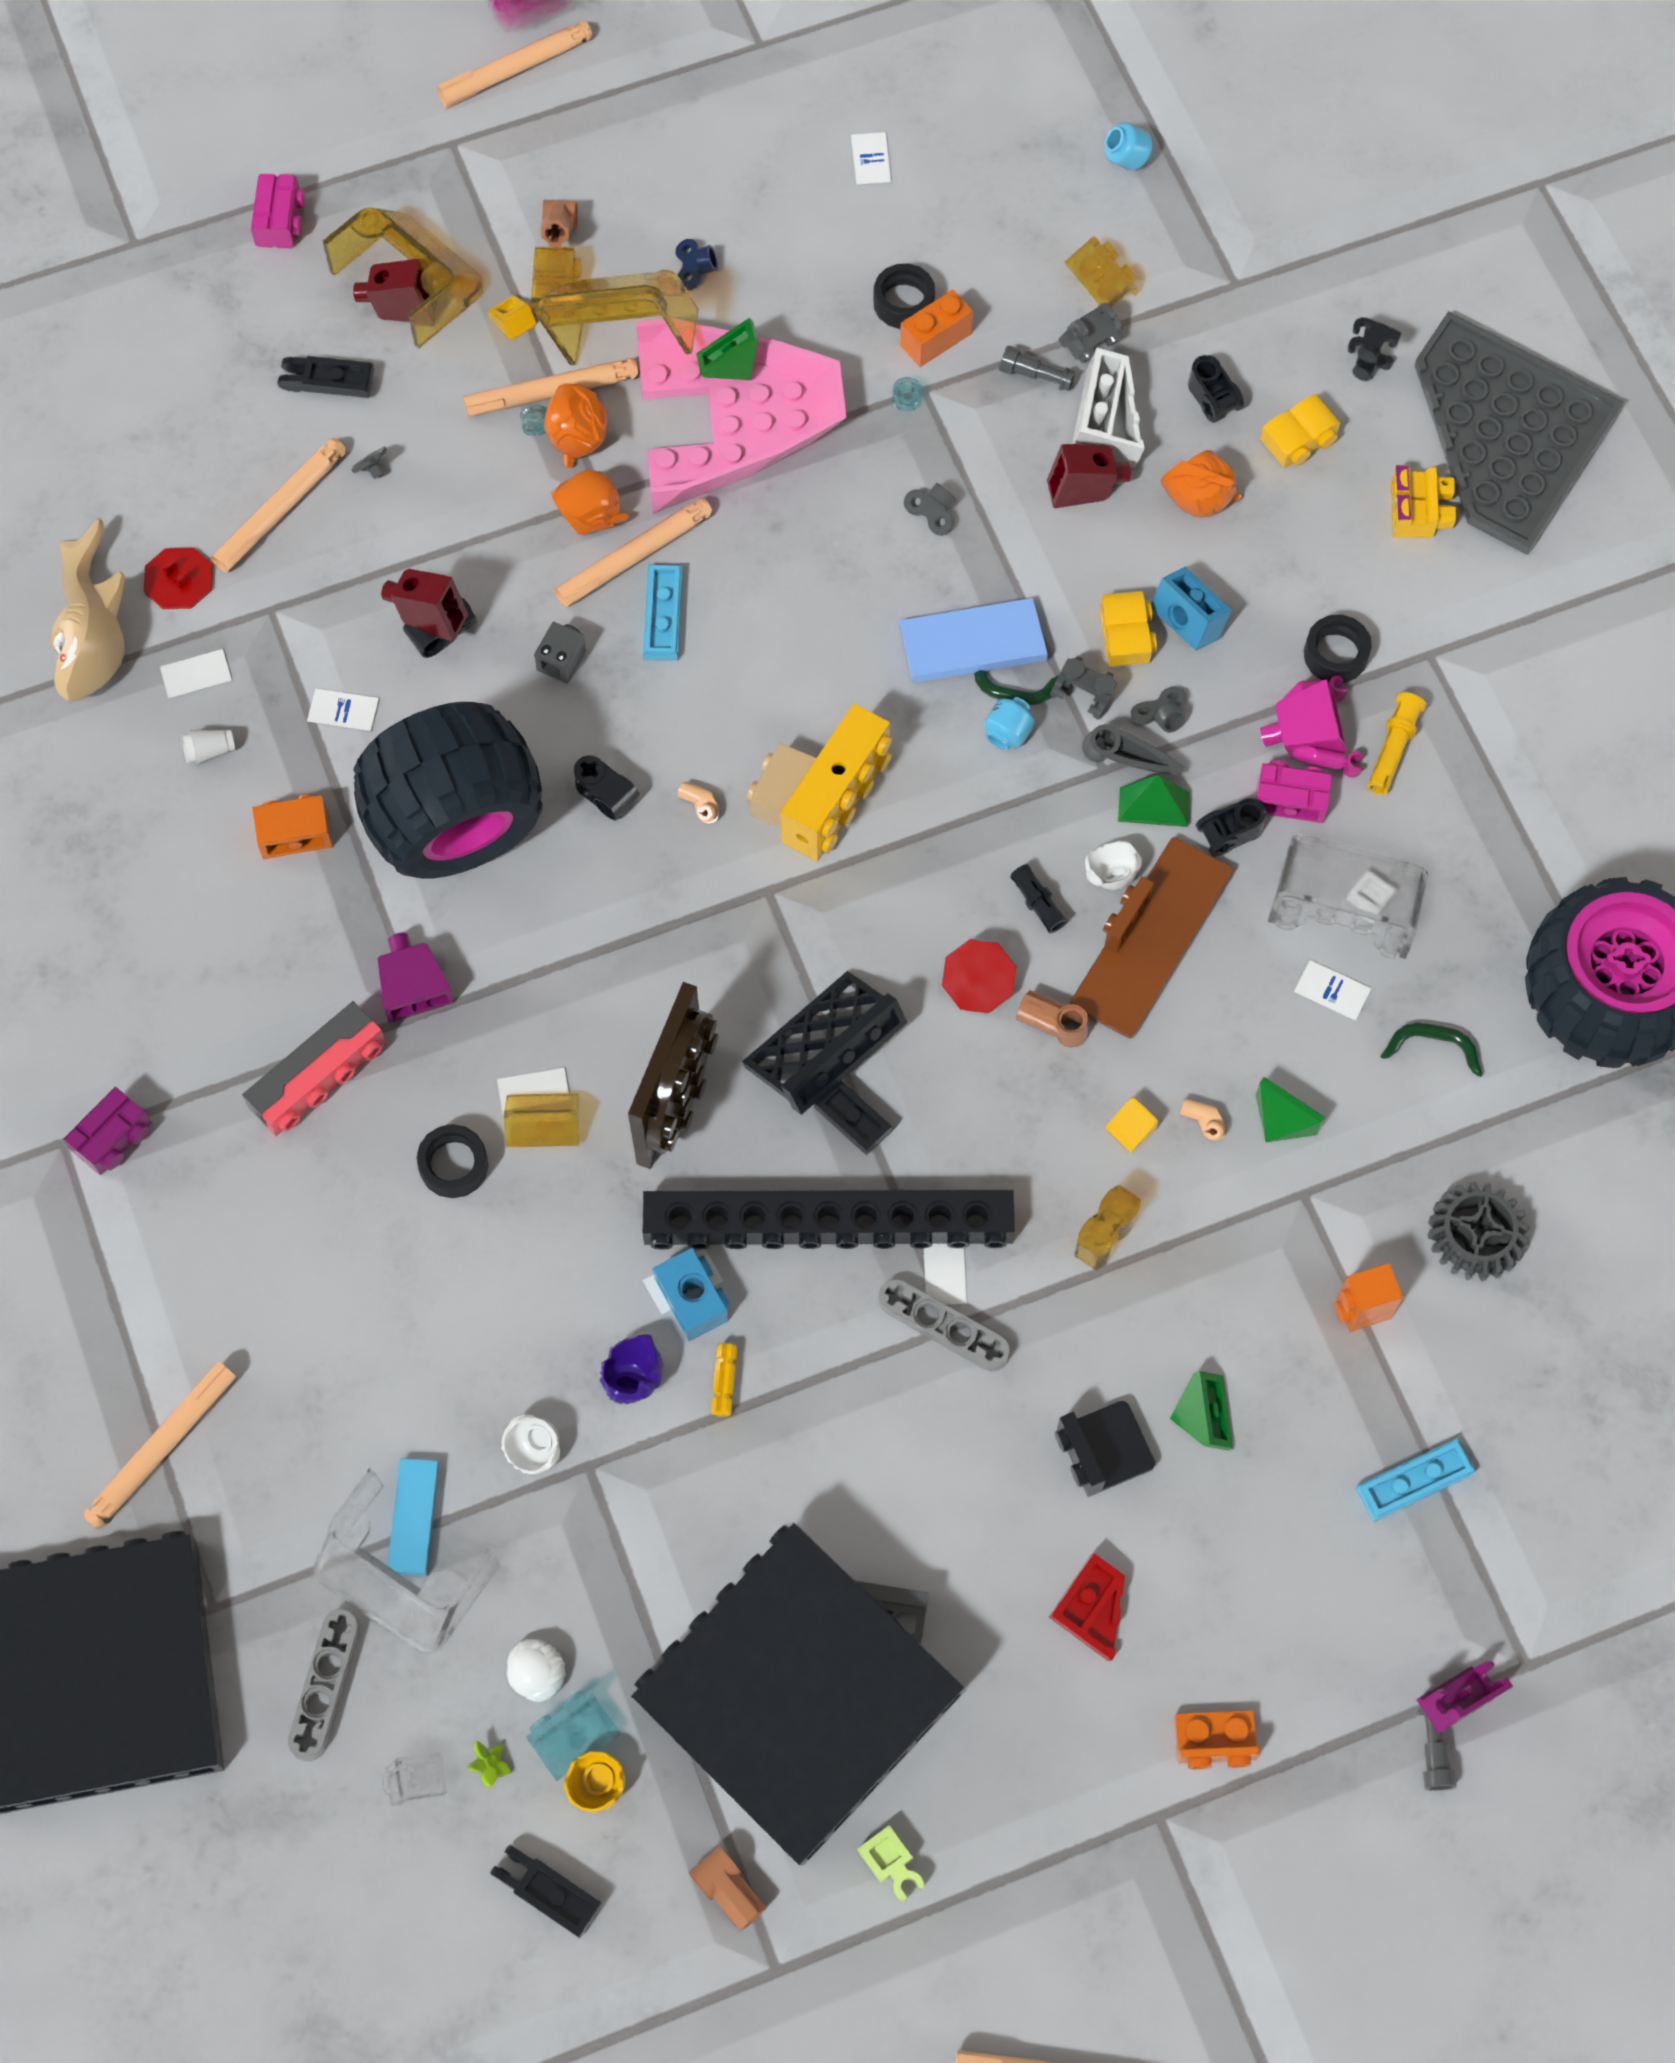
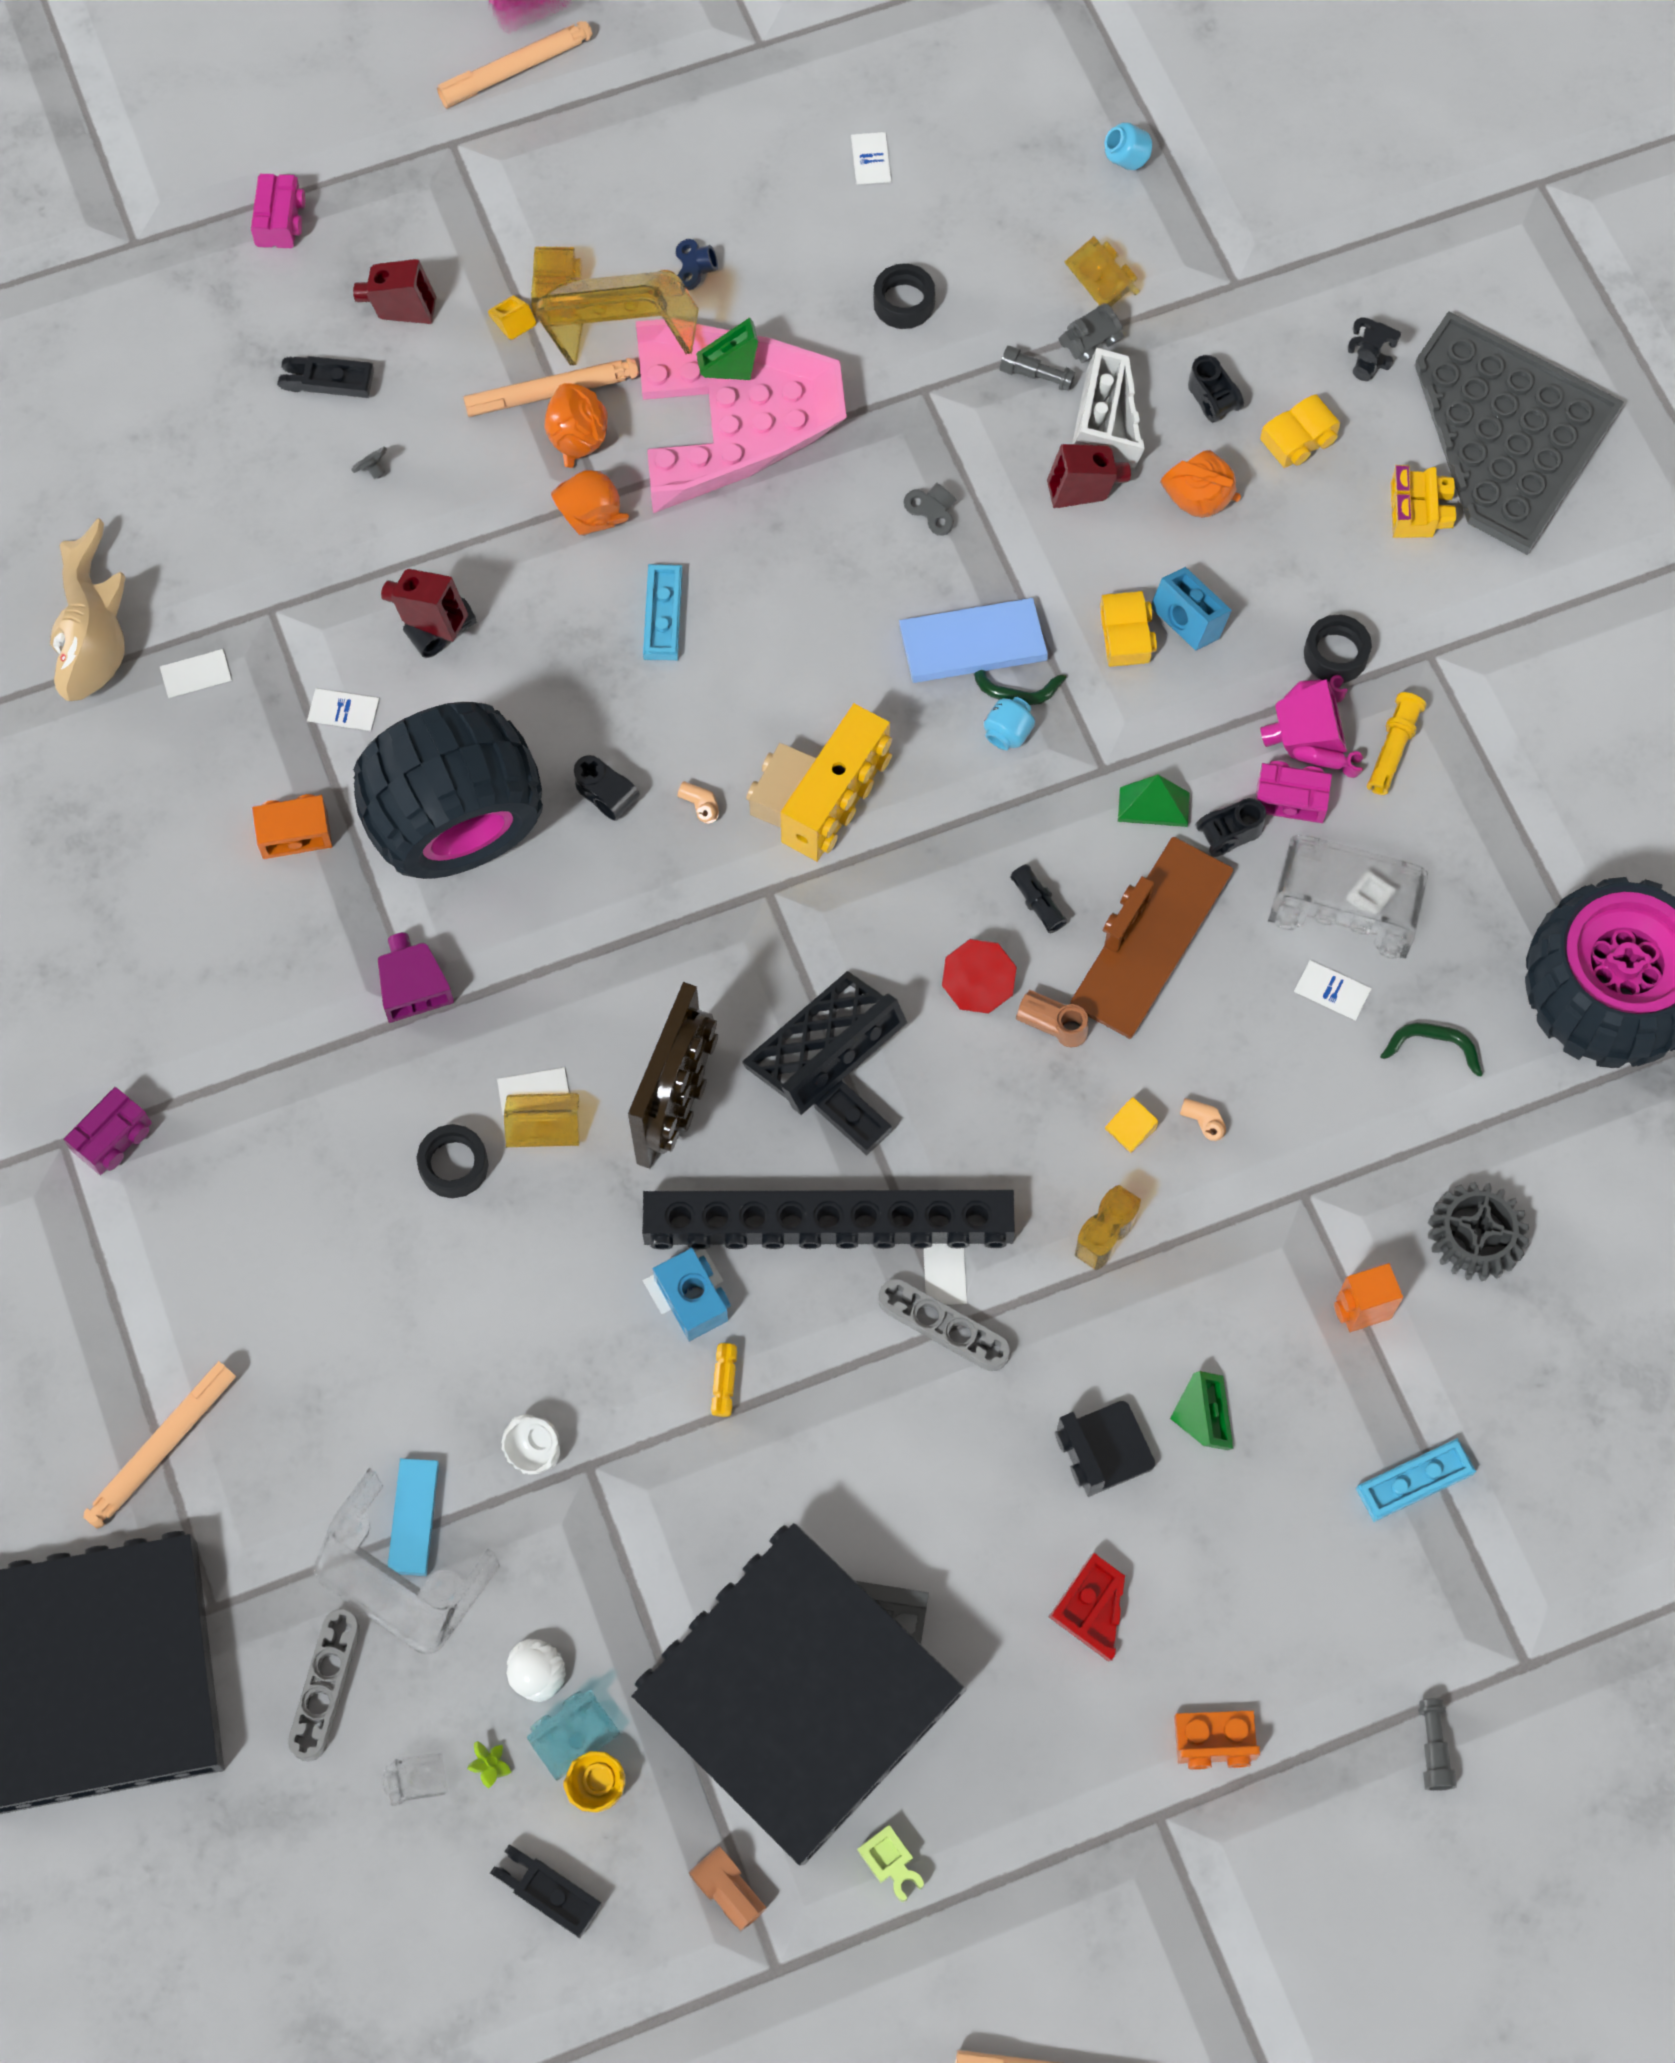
red piece [143,548,213,610] -> none
white cone [181,730,235,764] -> none
light nougat piece [211,438,346,573] -> none
piece [242,1001,386,1136] -> none
clear yellow windscreen [322,207,483,348] -> none
clear light blue bush [520,405,547,436] -> none
dark grey brick [534,621,586,684] -> none
nougat piece [541,200,578,247] -> none
light nougat piece [554,498,712,608] -> none
dark purple hair [599,1334,663,1404] -> none
clear light blue bush [892,377,922,411] -> none
orange brick [900,289,973,367] -> none
dark grey piece [1049,656,1117,720] -> none
dark grey piece [1082,724,1184,776] -> none
white hair [1085,840,1142,891] -> none
dark grey piece [1131,687,1186,733] -> none
green slope [1256,1077,1325,1143] -> none
magenta hinge [1417,1661,1513,1734] -> none

